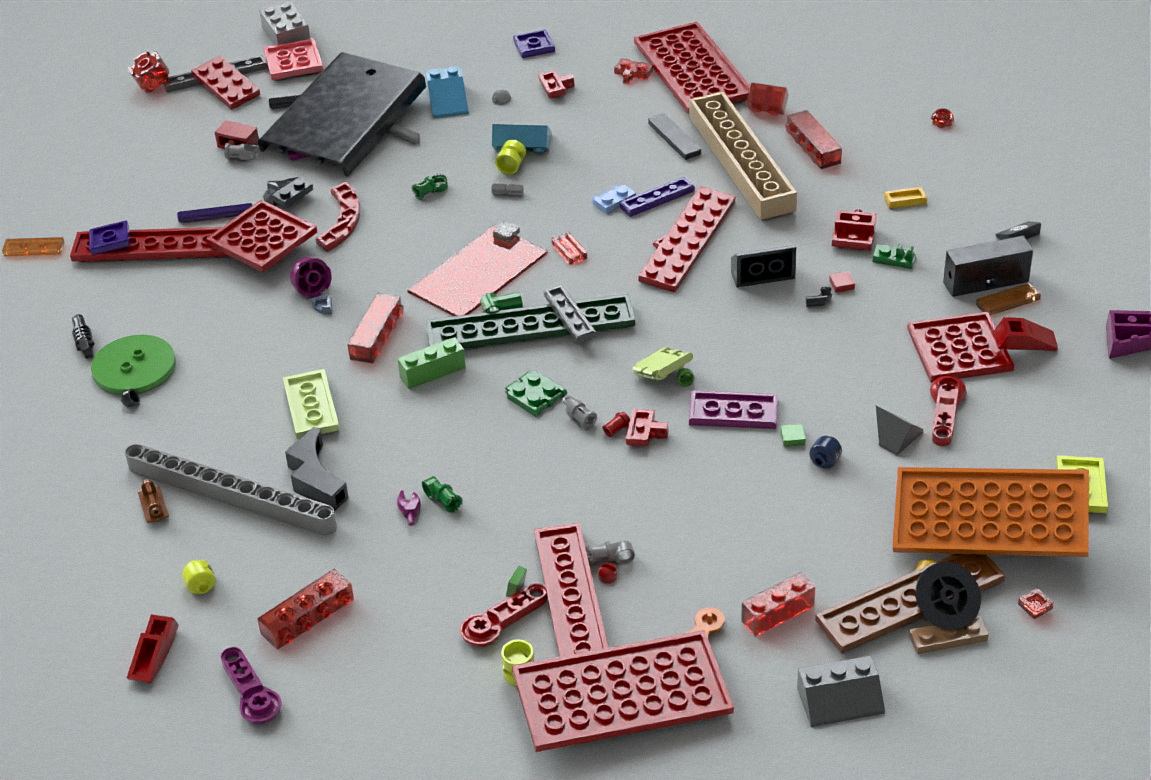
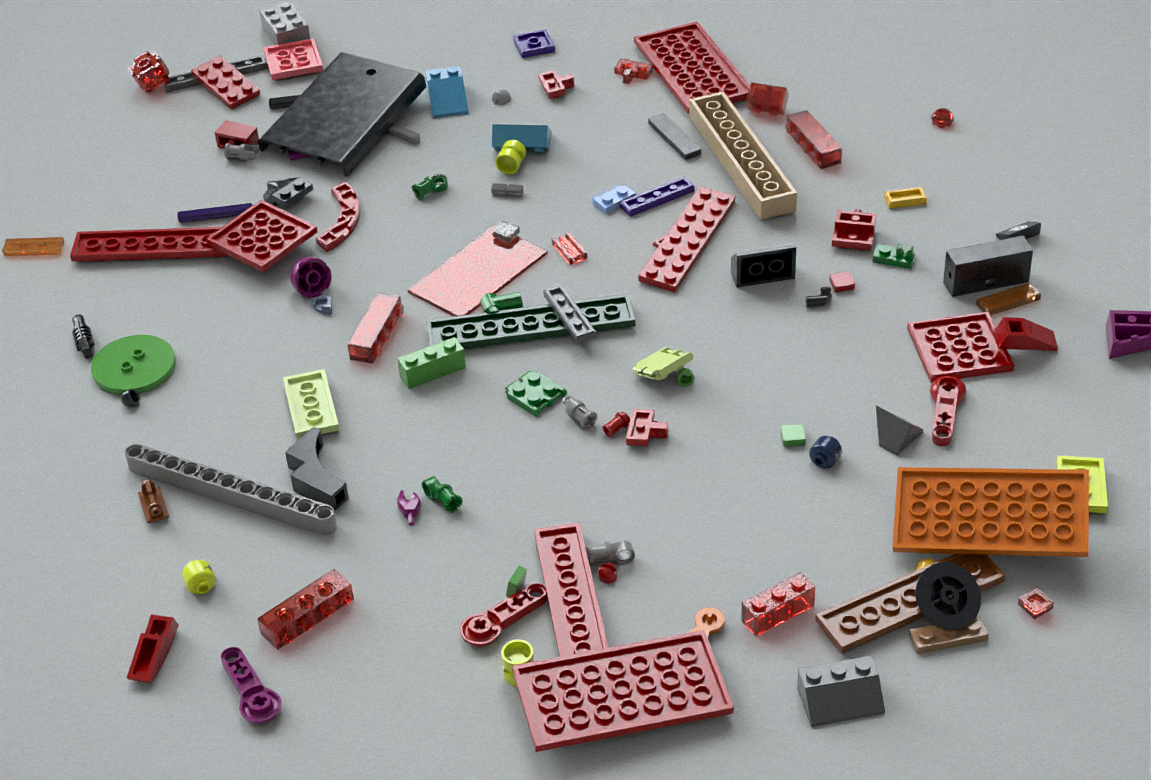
dark purple tile [90,220,130,255] -> none
magenta tile [689,390,778,429] -> none

